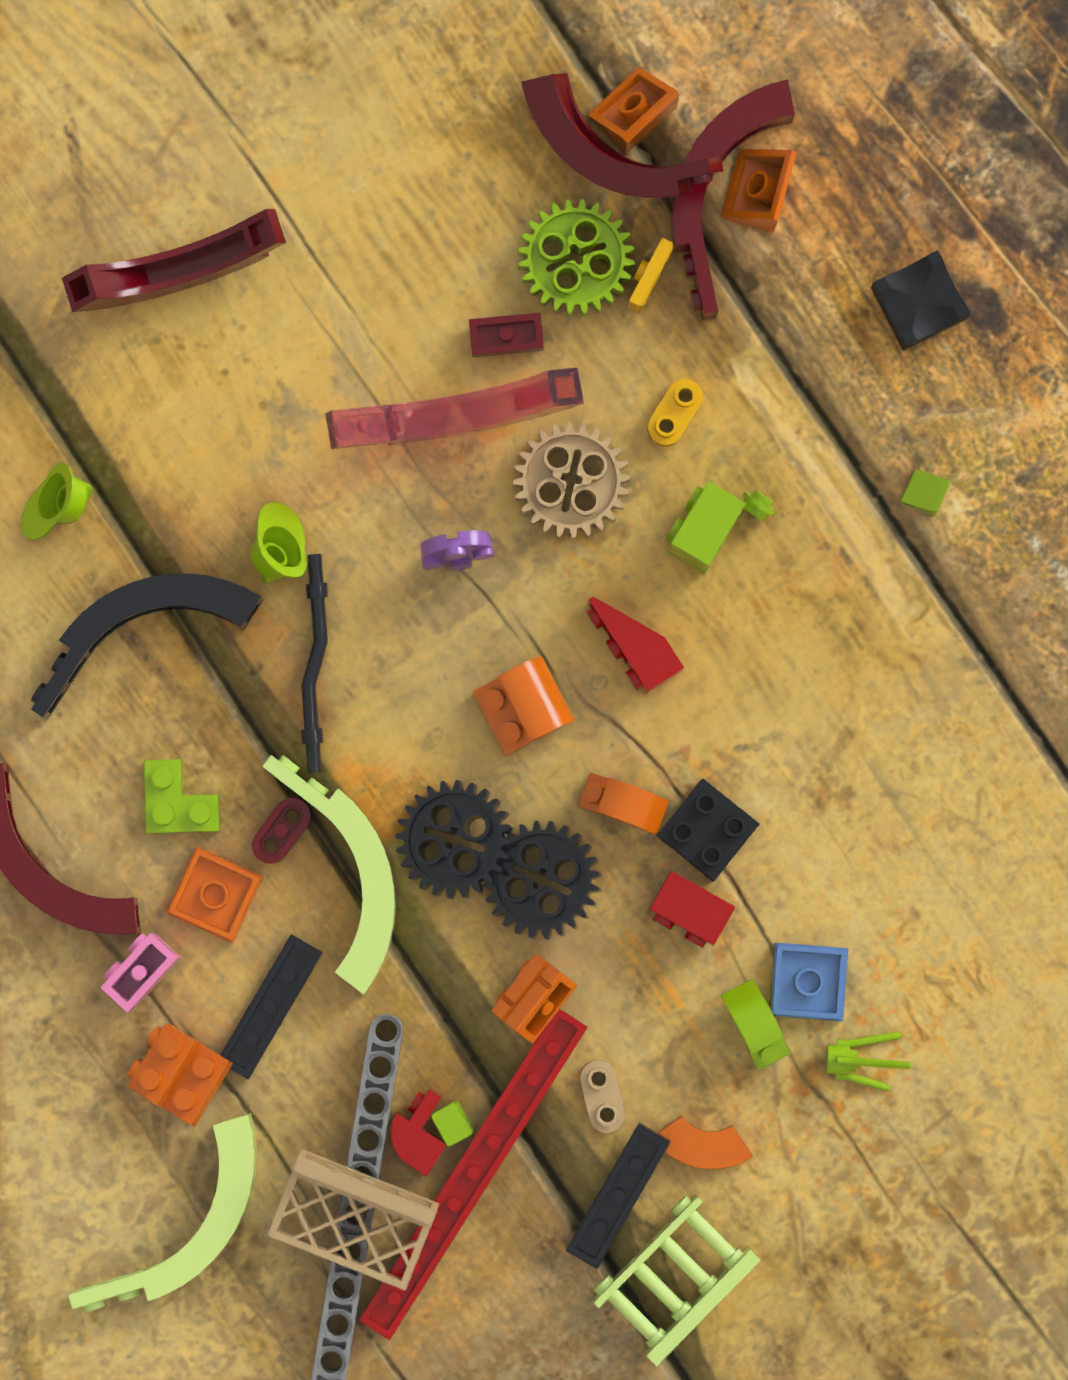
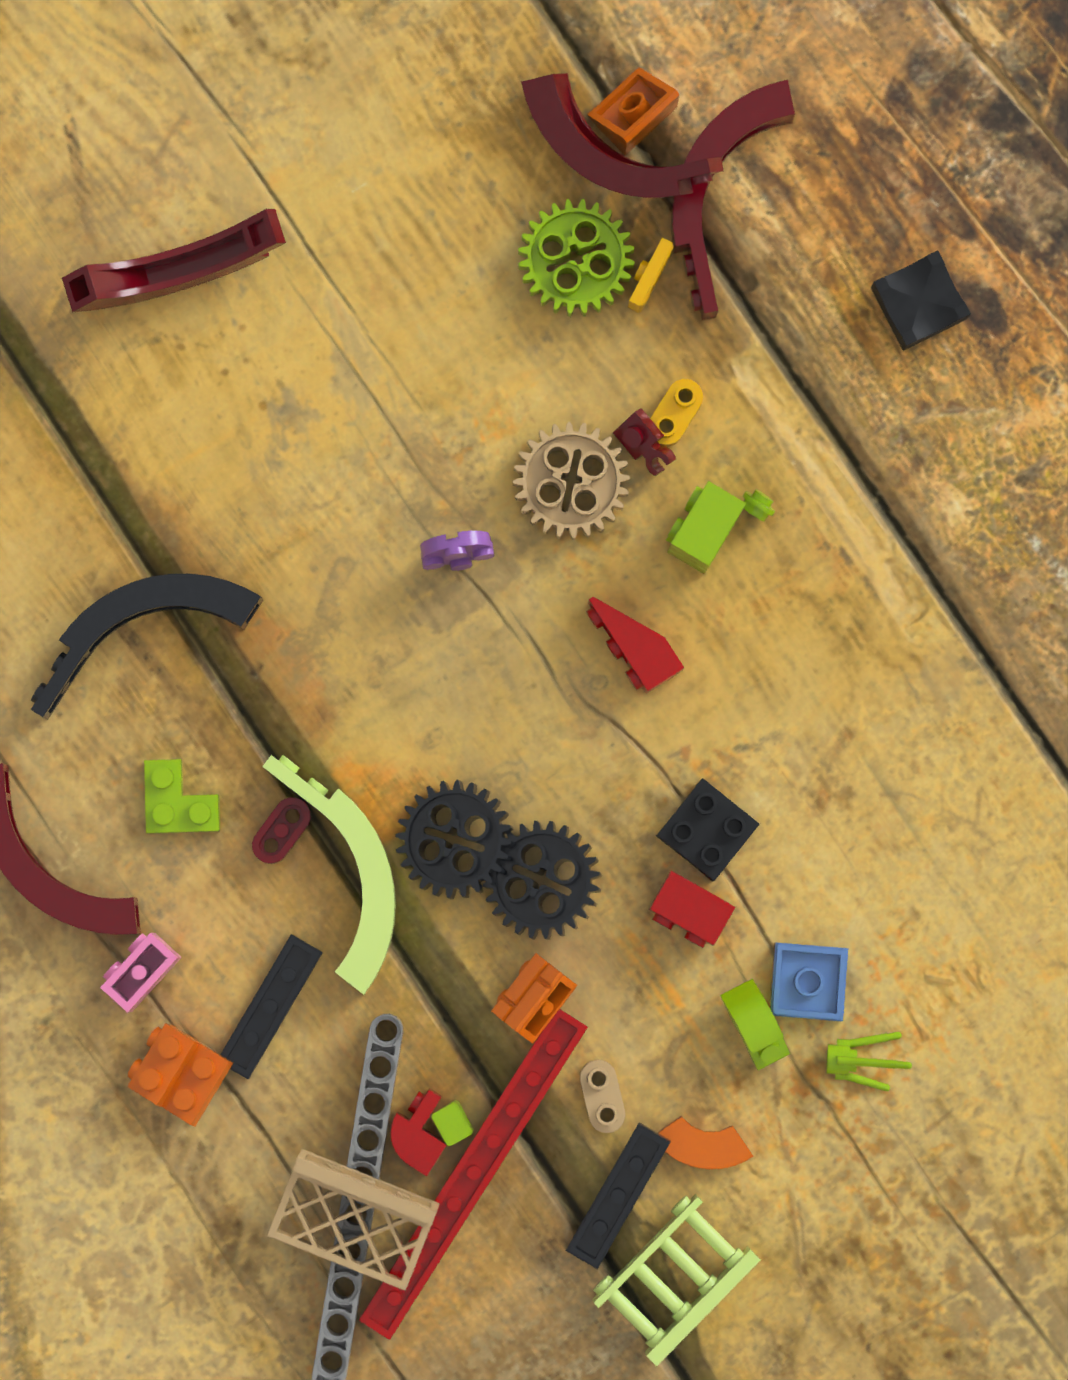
lime piece [21,463,93,540] -> none
yellowish green arch [68,1113,257,1312] -> none
orange tile [166,846,264,943] -> none
lime piece [250,502,306,584] -> none
black bar [301,554,328,773] -> none
clear pink arch [325,368,584,449] -> none
dark red plate [469,313,544,357] -> none
orange brick [472,656,575,756] -> none
orange brick [577,773,669,835] -> none
orange slope [721,149,797,232] -> none
lime slope [901,469,951,517] -> none
none -> dark red plate [613,408,676,476]

